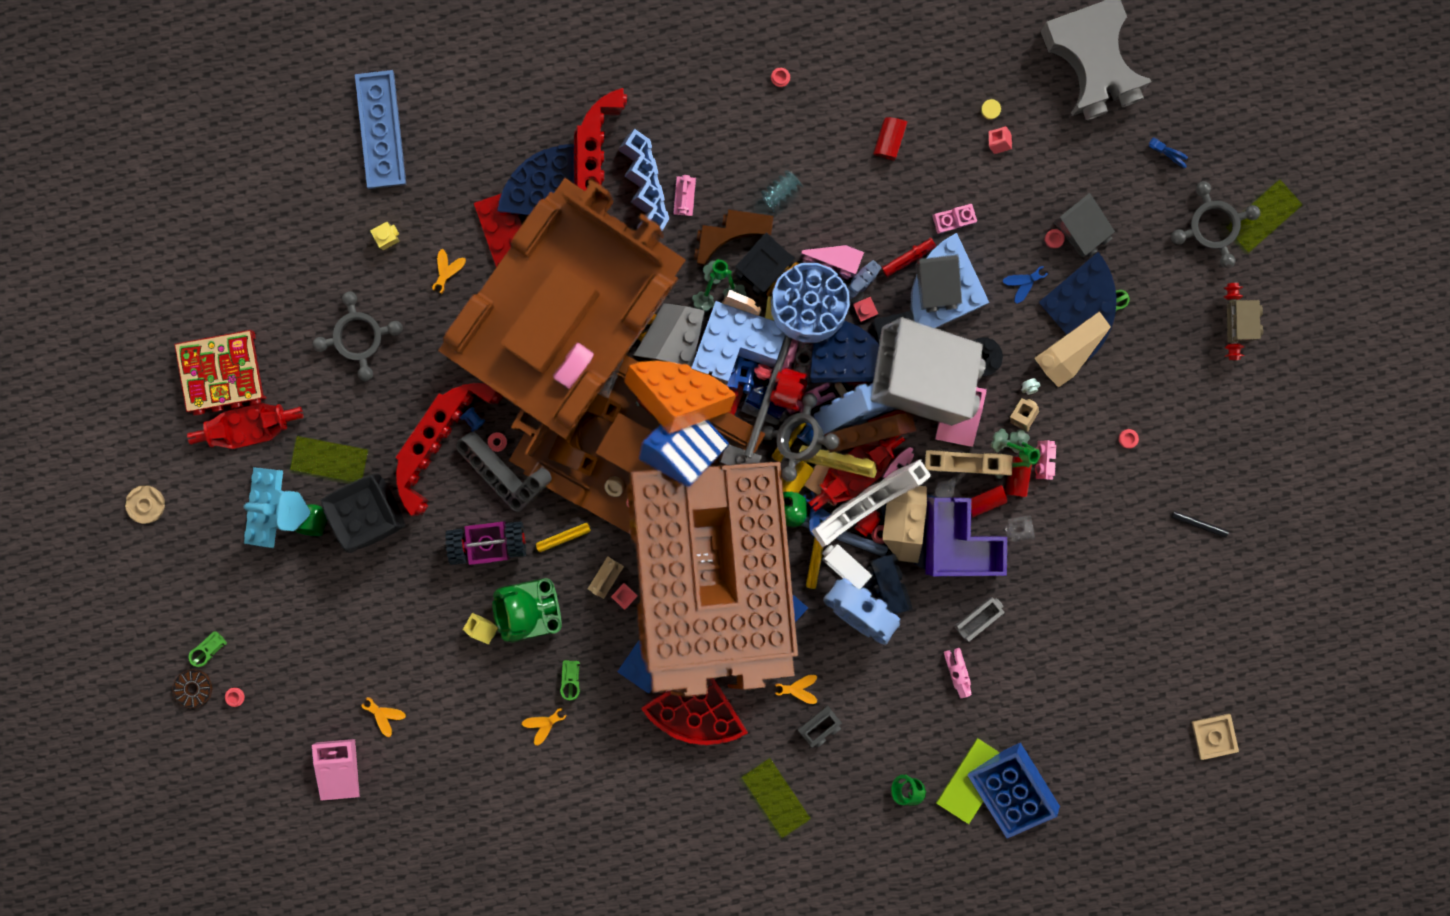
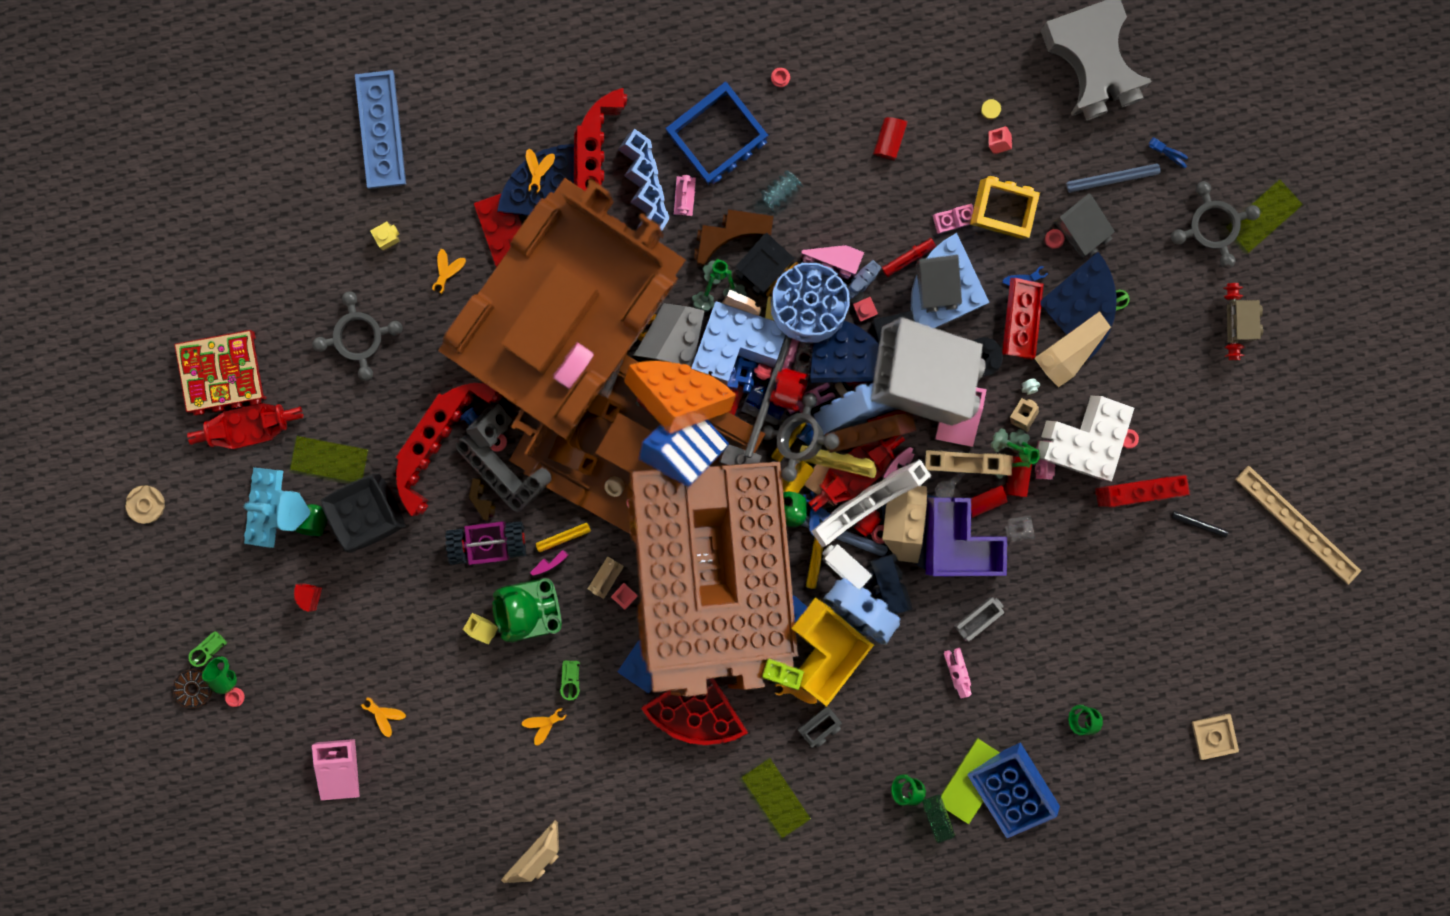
none -> green helmet [202,656,237,694]
none -> red brick [294,583,322,612]
none -> dark grey brick [466,403,512,448]
none -> dark brown slope [469,478,496,521]
none -> tan wedge [501,820,559,883]
none -> light orange piece [526,149,555,194]
none -> dark pink slope [530,550,569,575]
none -> blue window [666,82,768,185]
none -> lime slope [762,658,804,690]
none -> yellow piece [791,598,874,706]
none -> clear green brick [922,794,955,843]
none -> yellow window [970,176,1040,239]
none -> red tile [1002,278,1044,360]
none -> white piece [1038,396,1134,482]
none -> sand blue axle [1066,164,1160,192]
none -> green helmet [1068,704,1103,735]
none -> red window [1095,475,1190,507]
none -> tan tile [1235,466,1361,585]

